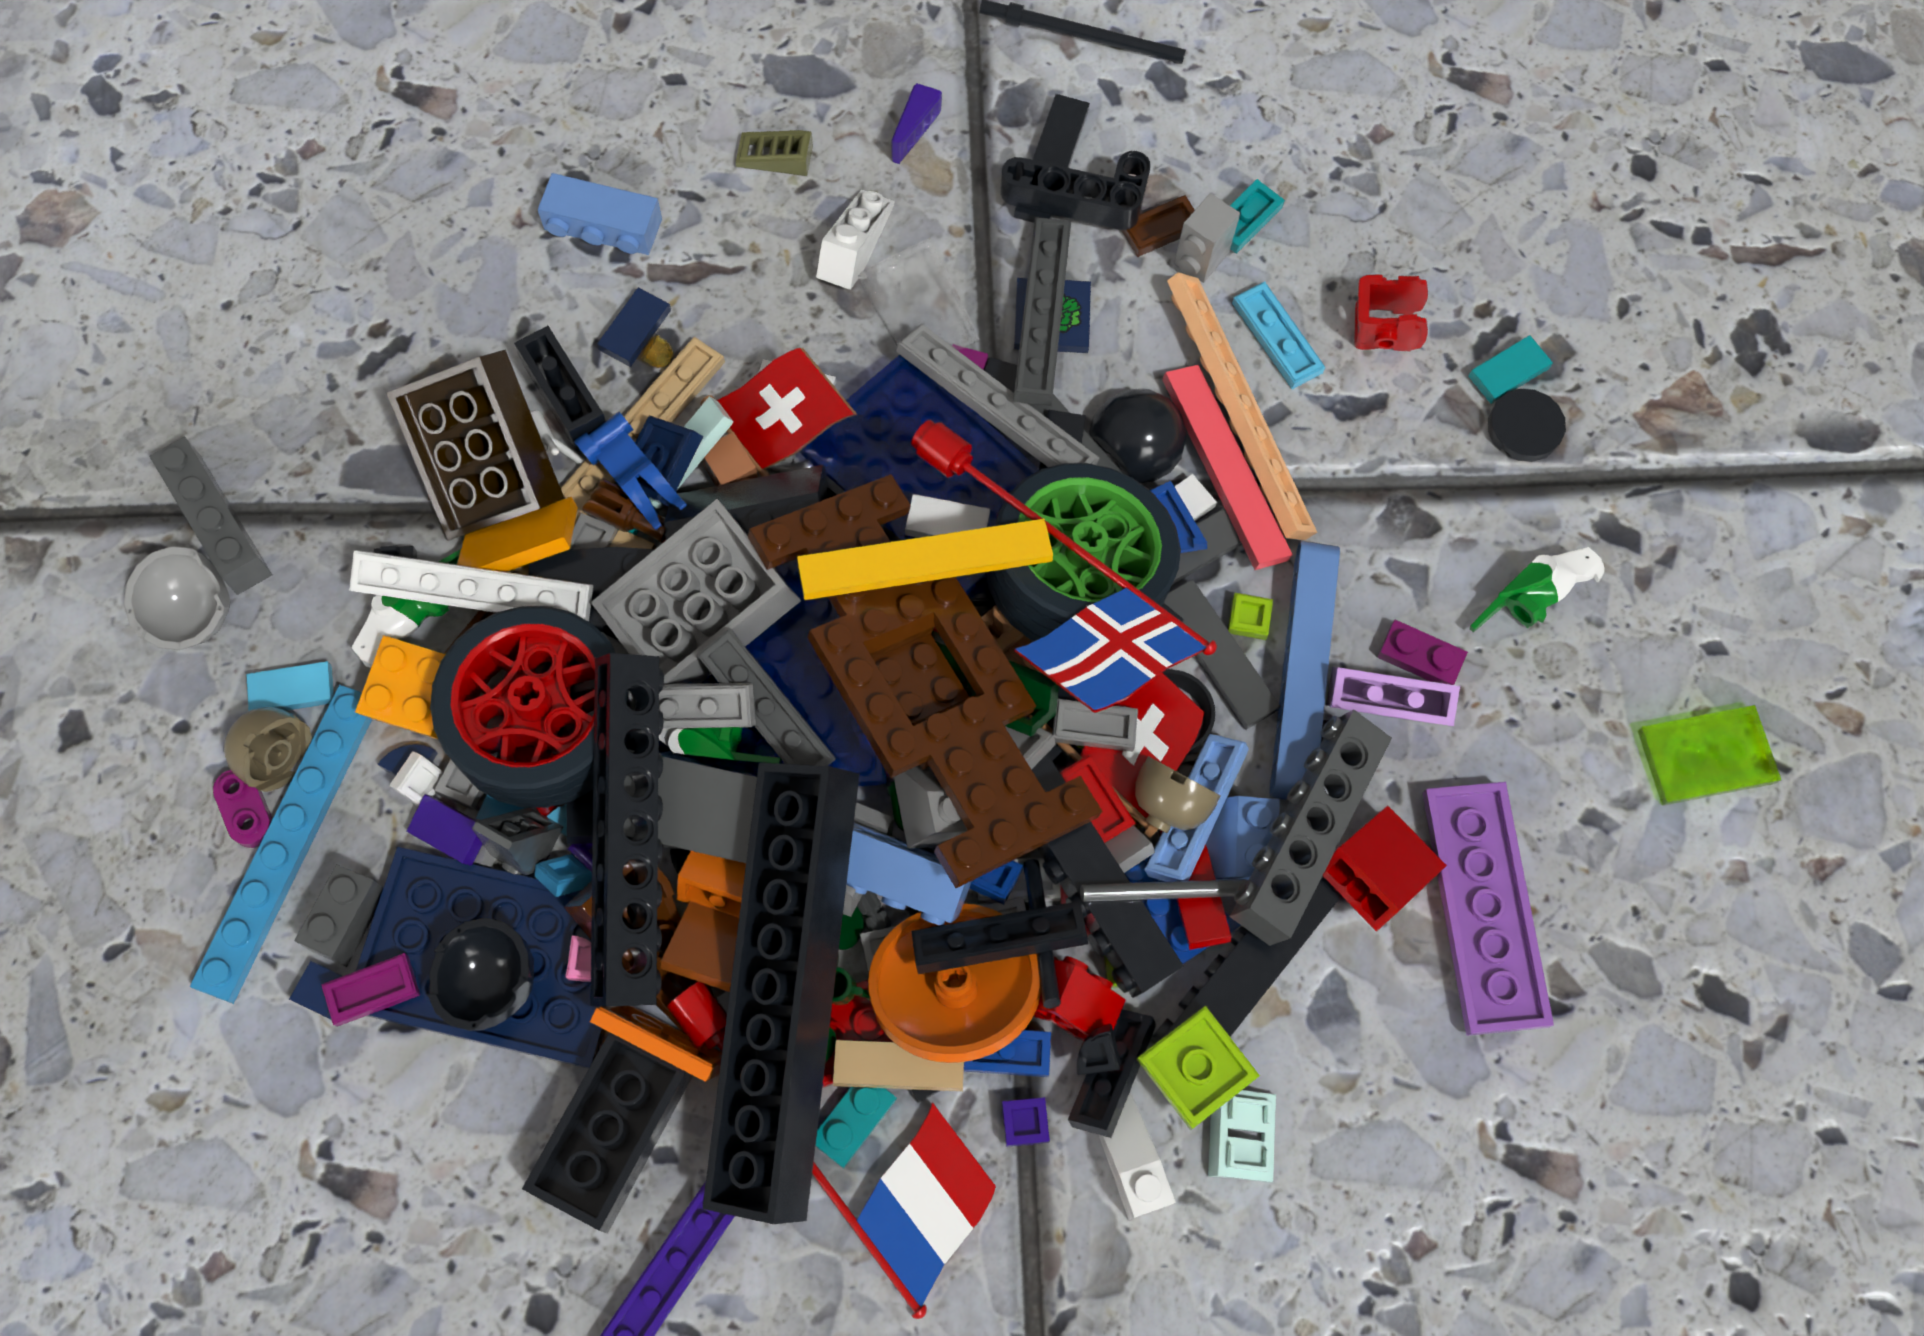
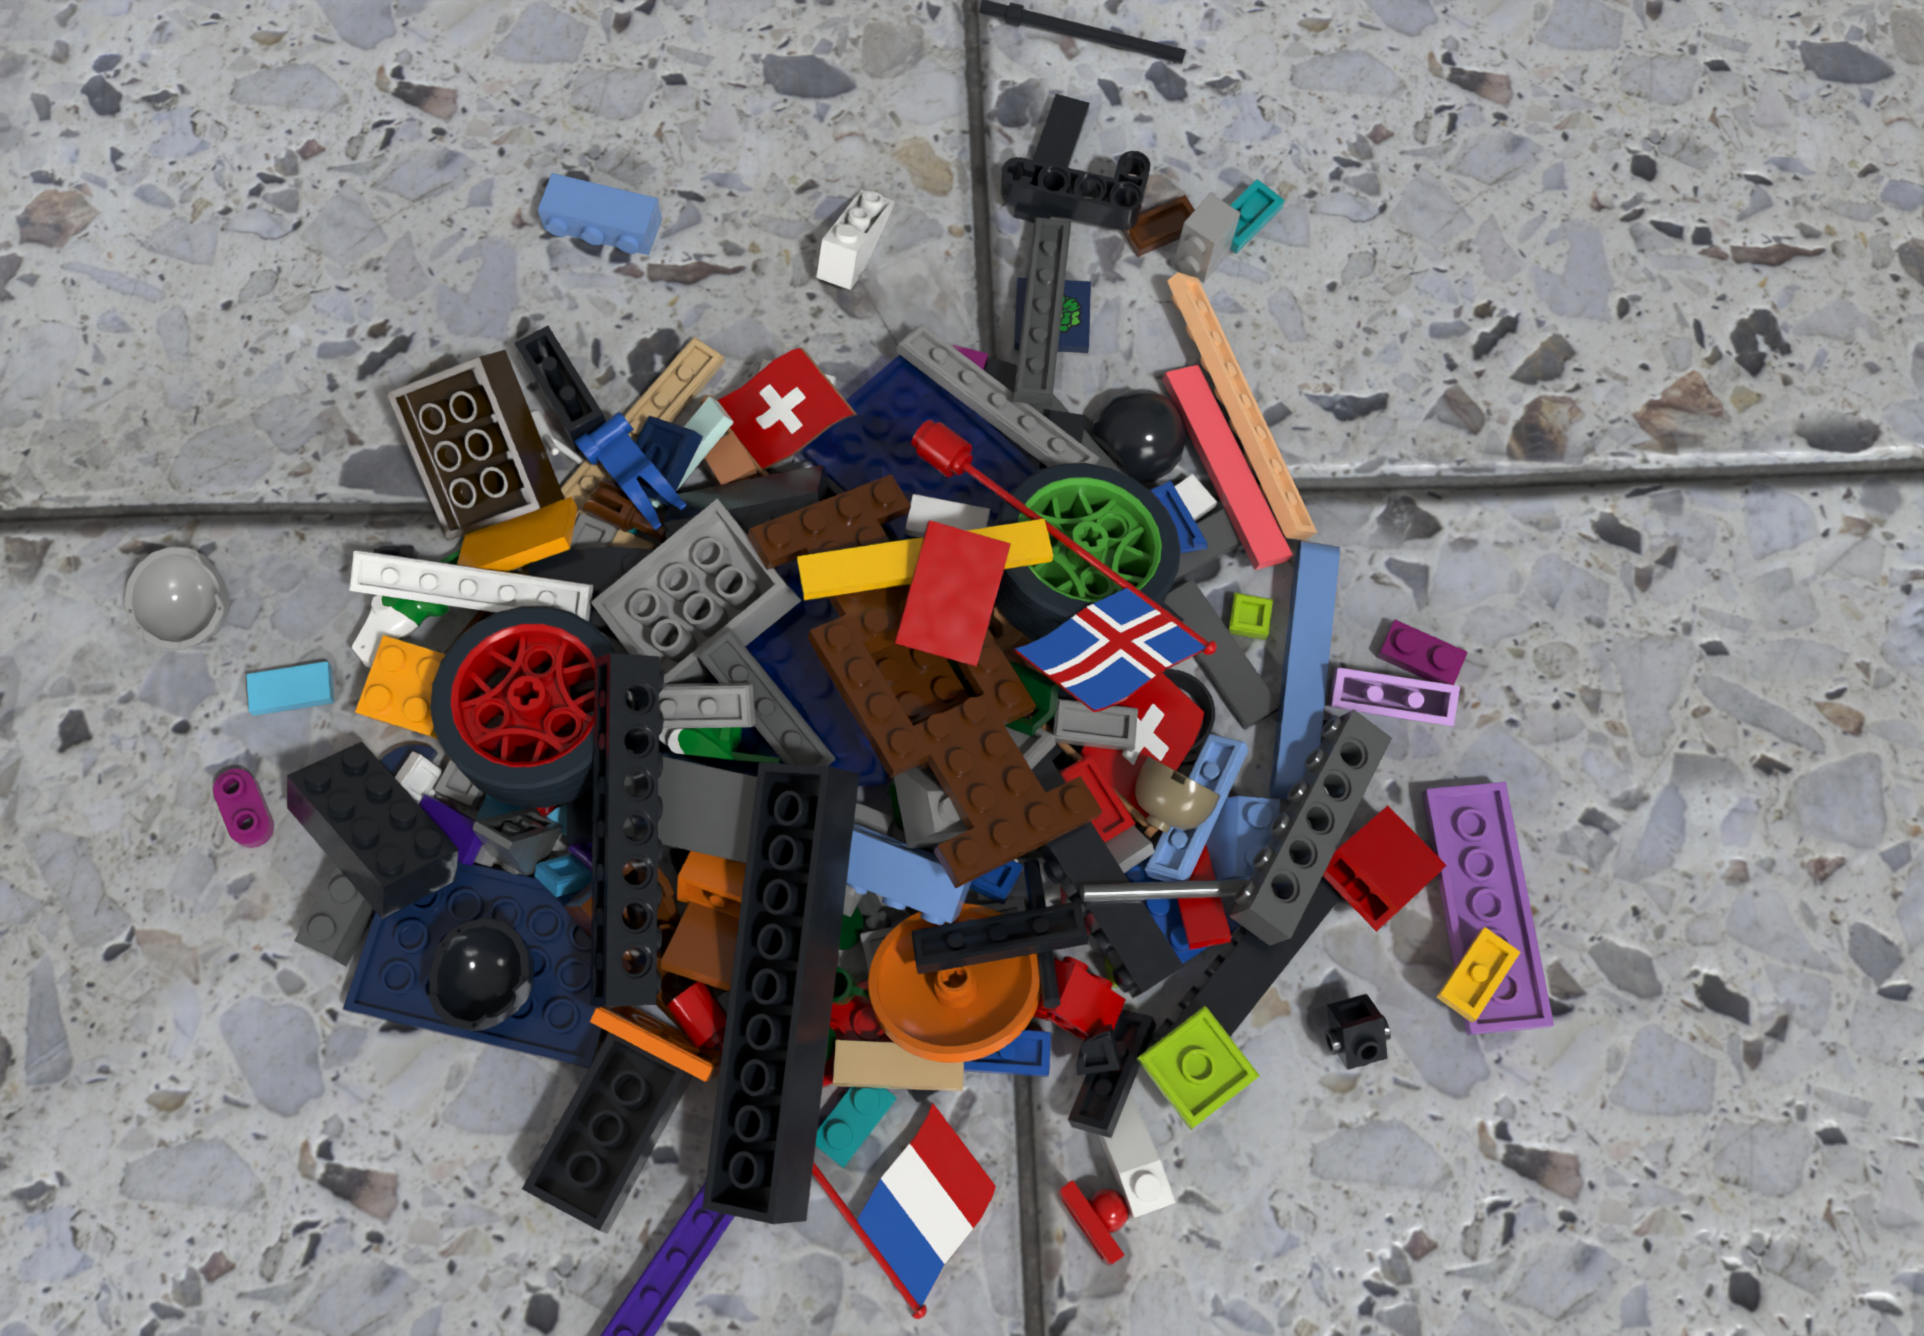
dark grey brick [149,436,273,595] -> none
dark azure plate [190,684,372,1004] -> none
dark tan cylinder [224,707,312,792] -> none
dark blue tile [289,961,342,1019] -> none
magenta tile [321,953,420,1027] -> none
bright pink tile [566,935,591,982] -> none
dark blue tile [597,287,671,367] -> none
clear yellow hinge [641,334,674,368] -> none
olive slope [736,130,813,176] -> none
dark purple slope [891,83,942,164] -> none
dark purple plate [1002,1097,1050,1147] -> none
light aqua piece [1208,1090,1276,1183] -> none
medium azure tile [1232,281,1325,389] -> none
red piece [1354,274,1428,352] -> none
teal tile [1468,335,1553,404] -> none
green animal [1470,547,1605,633] -> none
black tile [1488,389,1566,462] -> none
clear neon green tile [1637,705,1781,806] -> none
none -> black brick [287,742,459,919]
none -> red tile [894,520,1011,666]
none -> red tile [1057,1180,1129,1266]
none -> black brick [1325,994,1391,1070]
none -> yellow plate [1436,927,1520,1022]

